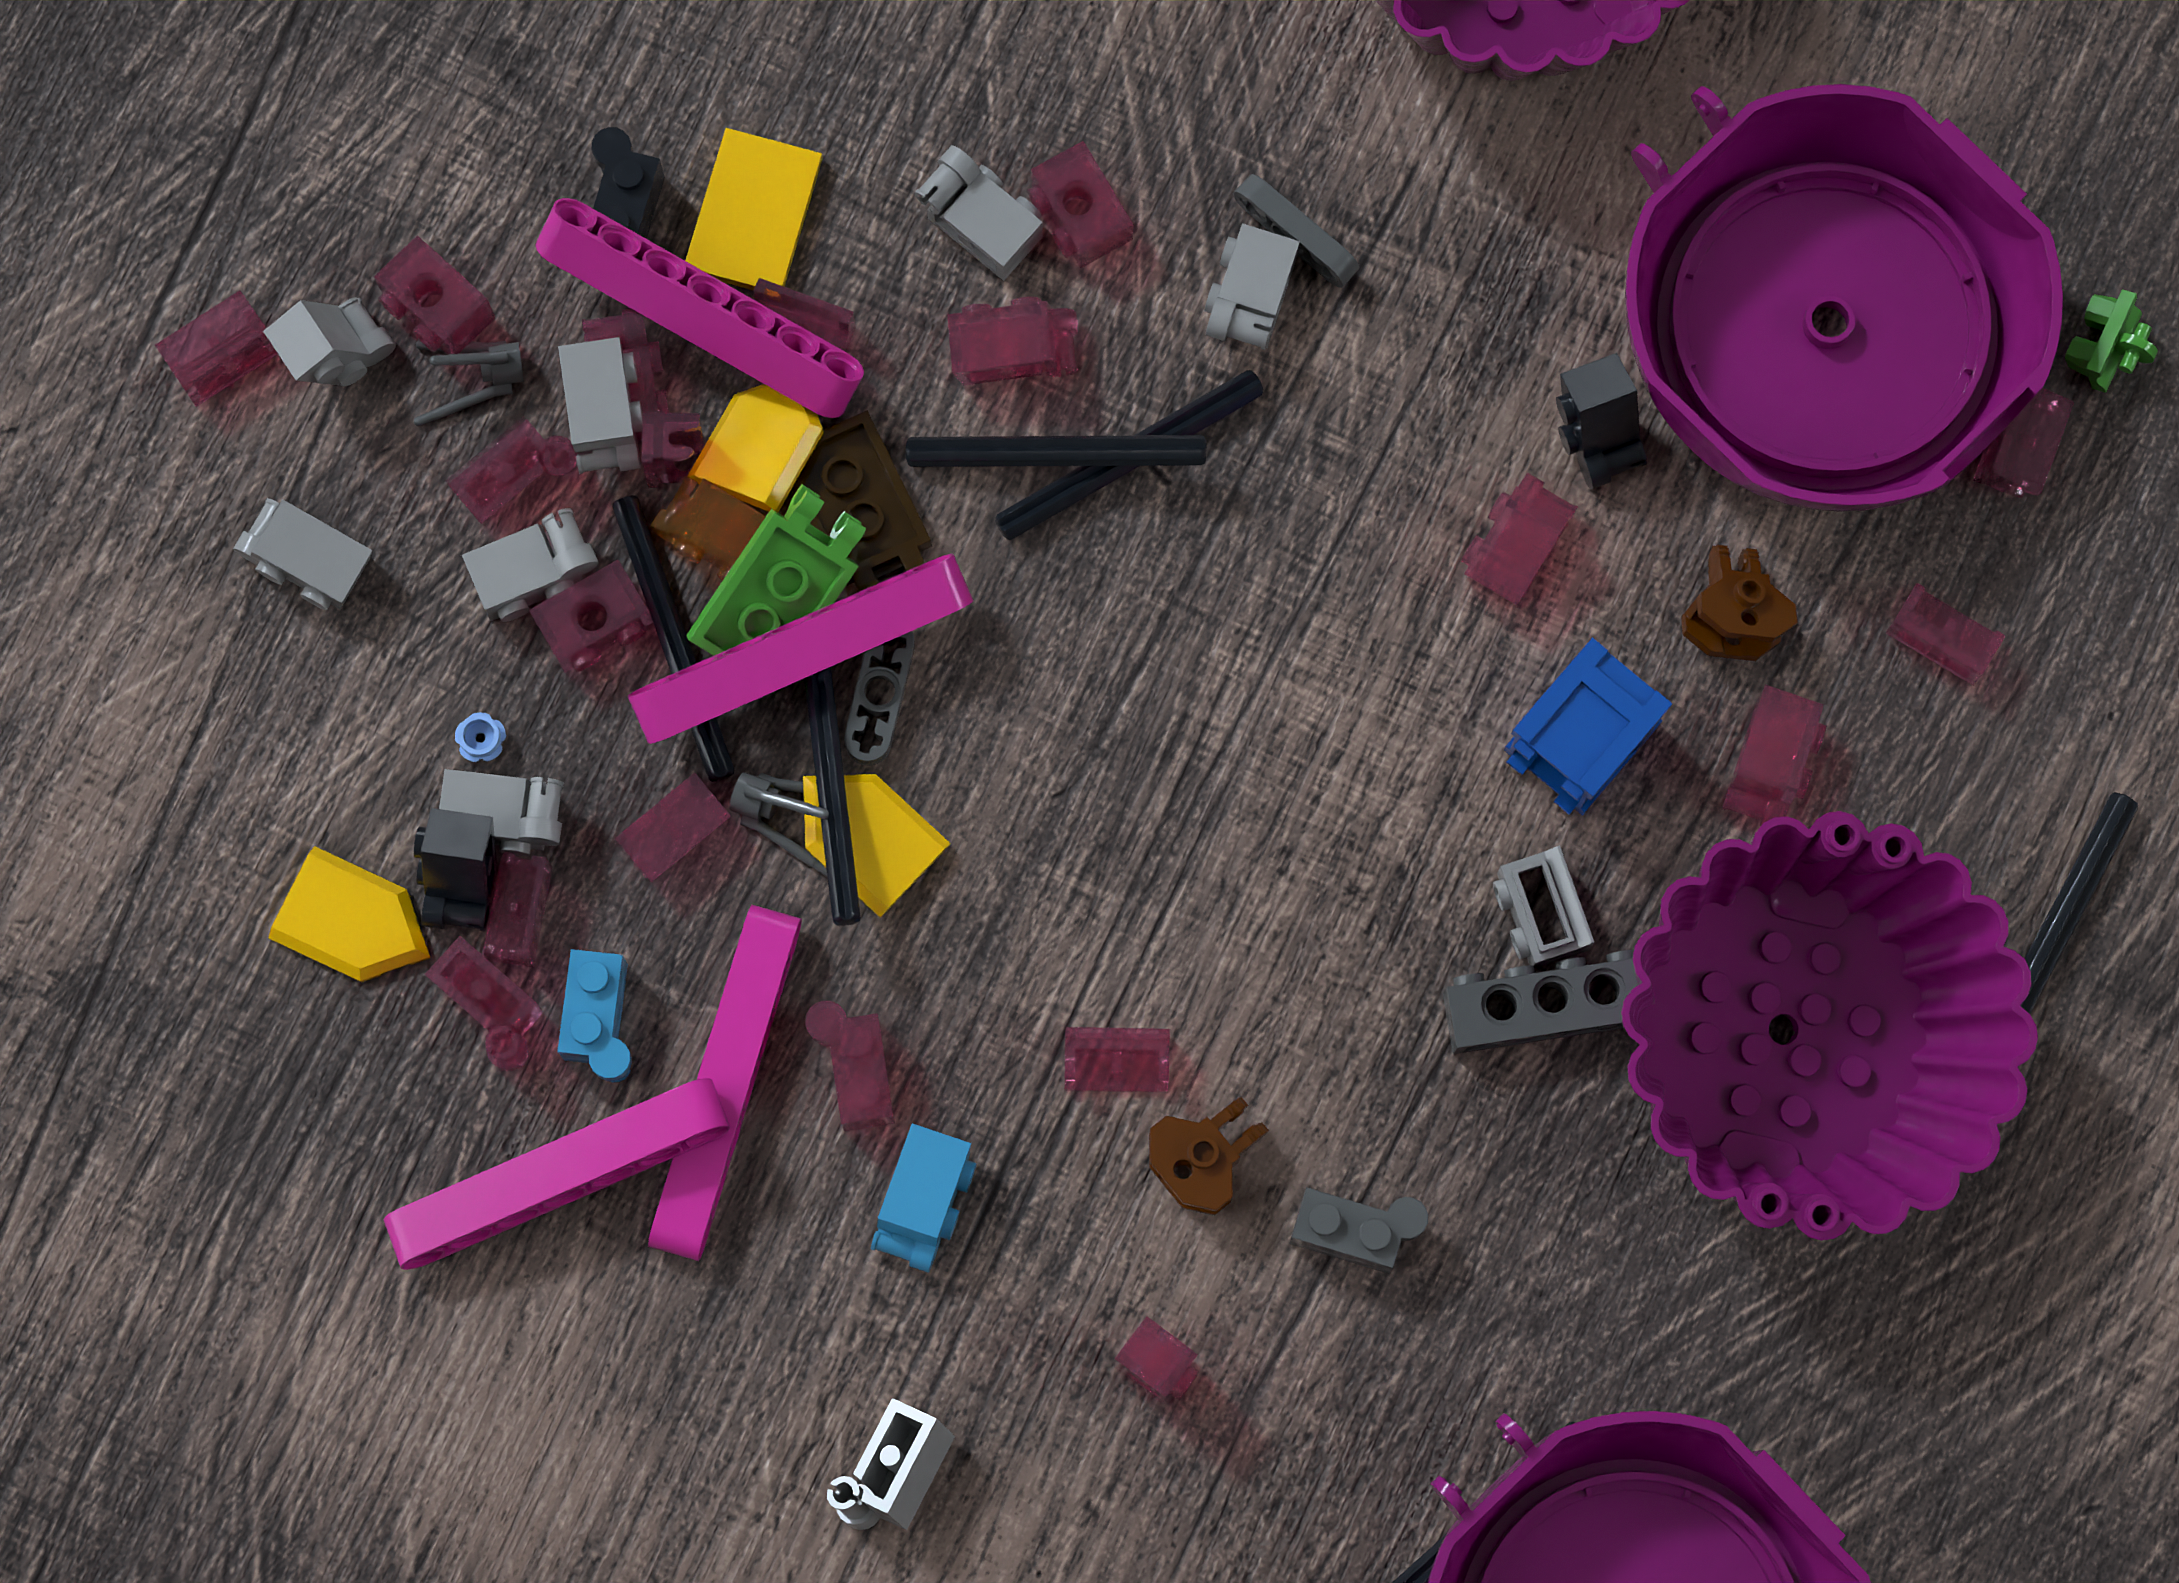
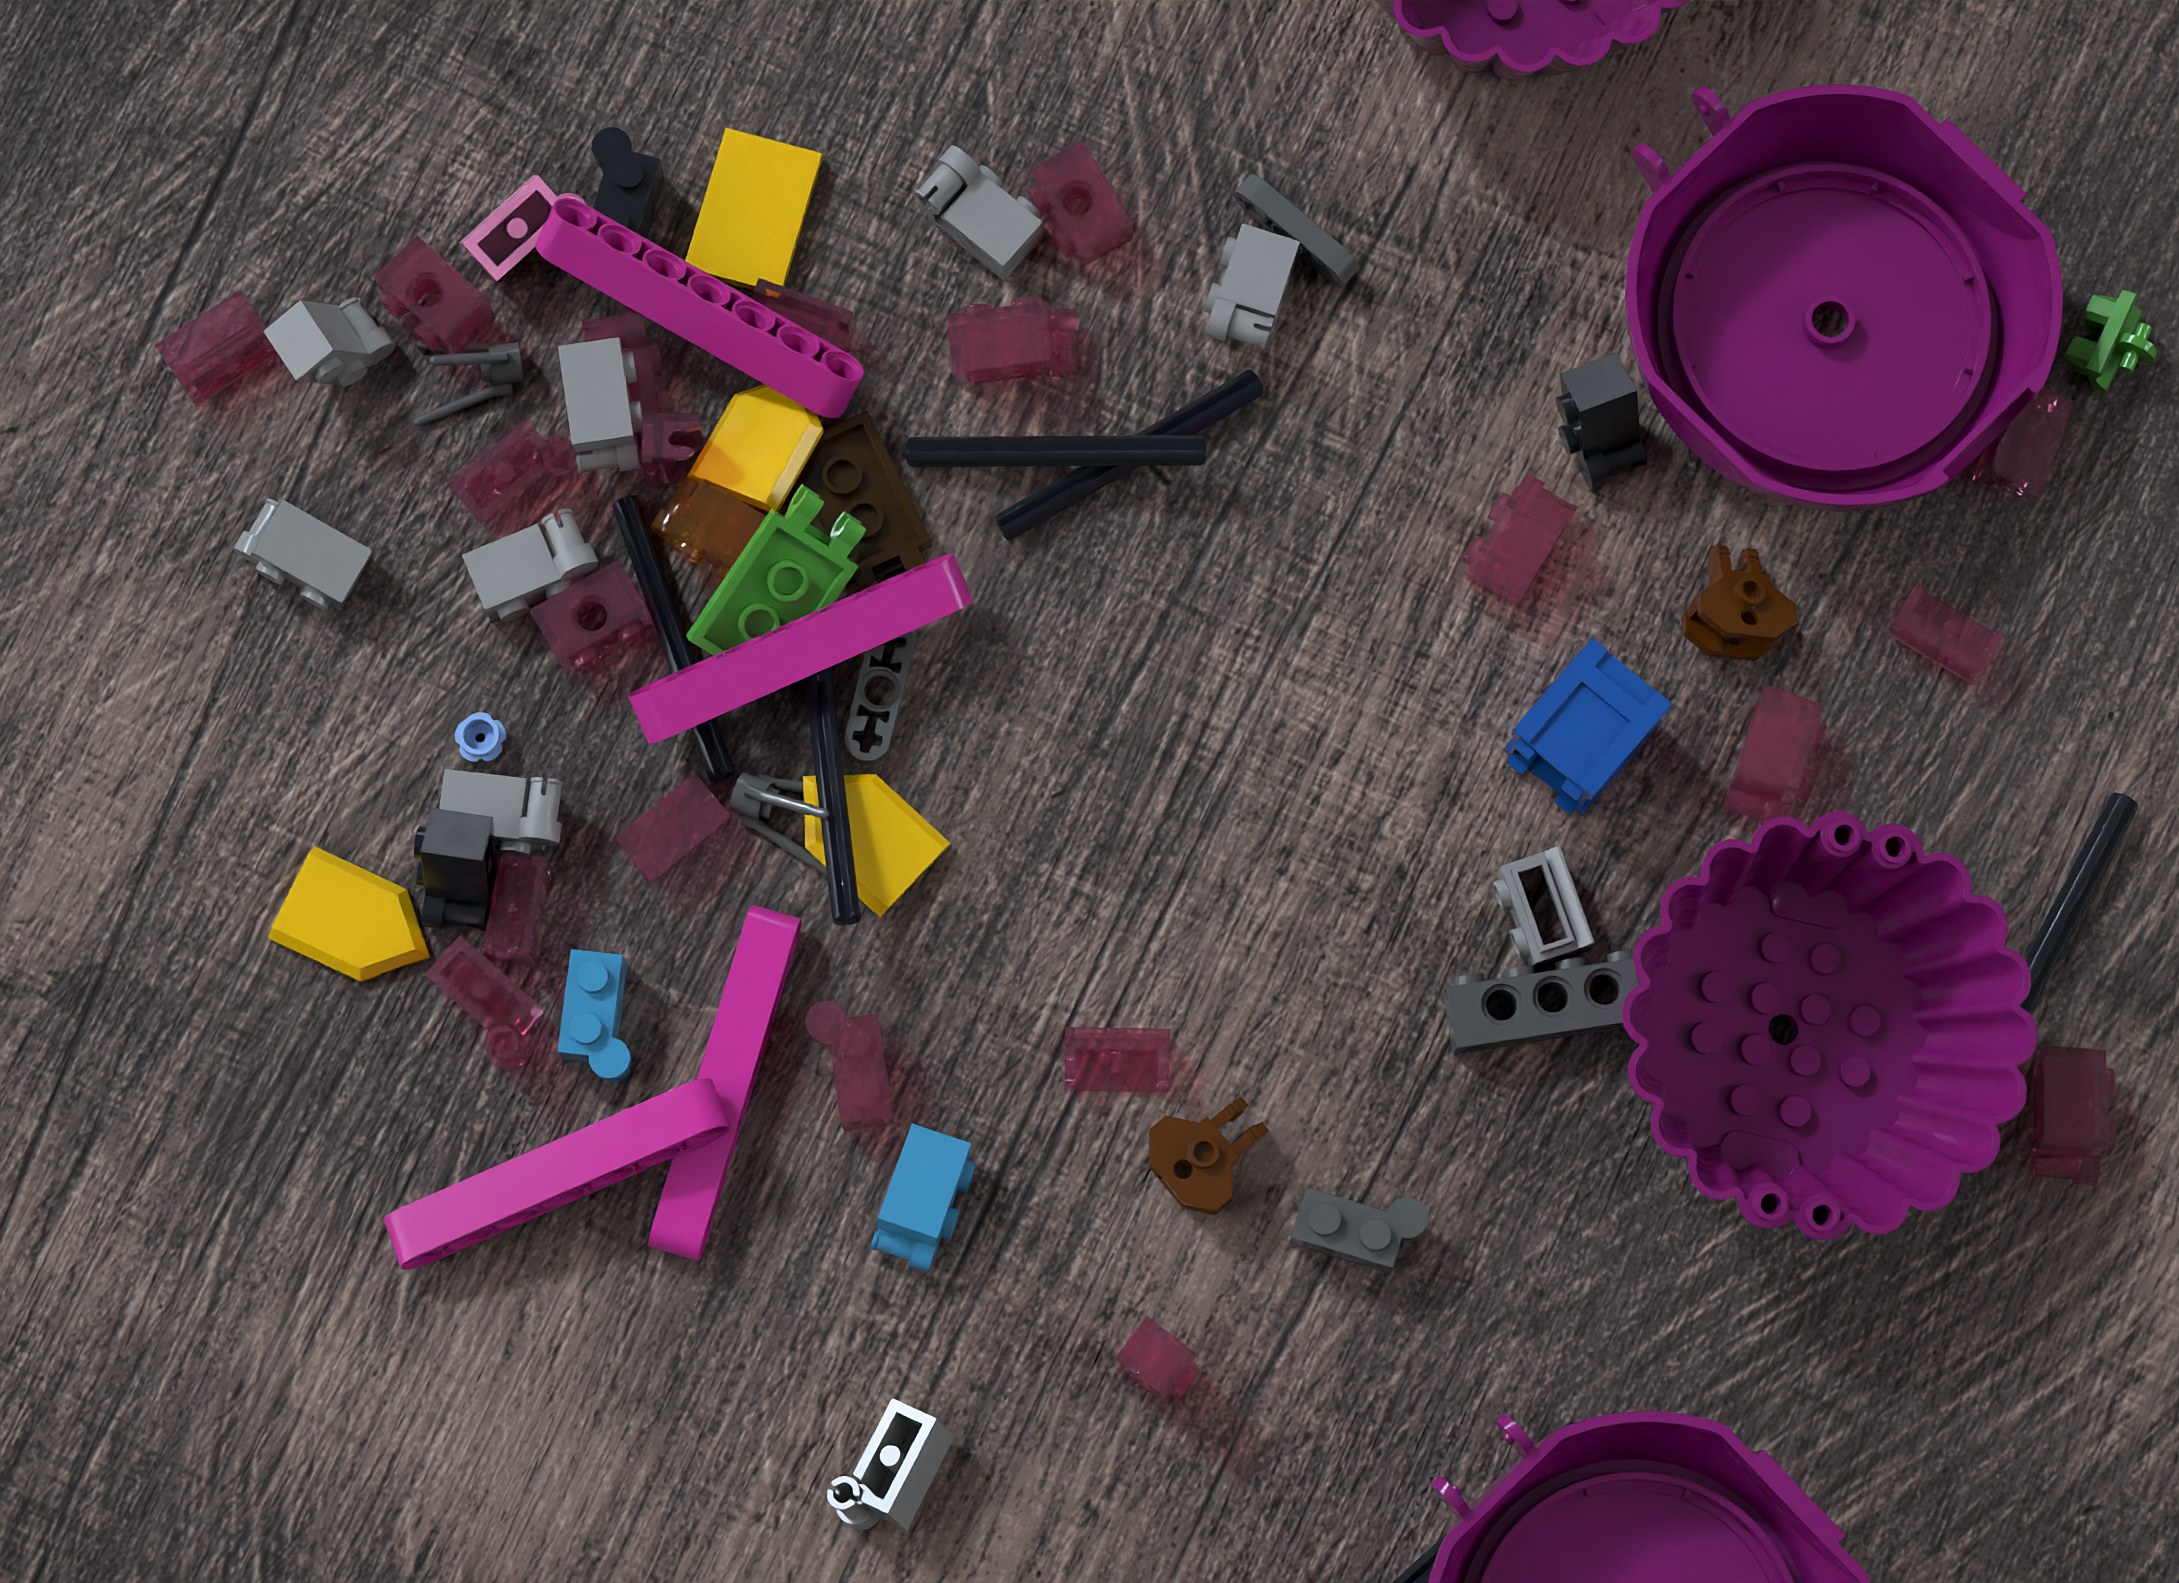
none -> bright pink hinge [459,175,587,281]
none -> clear pink hinge [2031,1045,2115,1186]

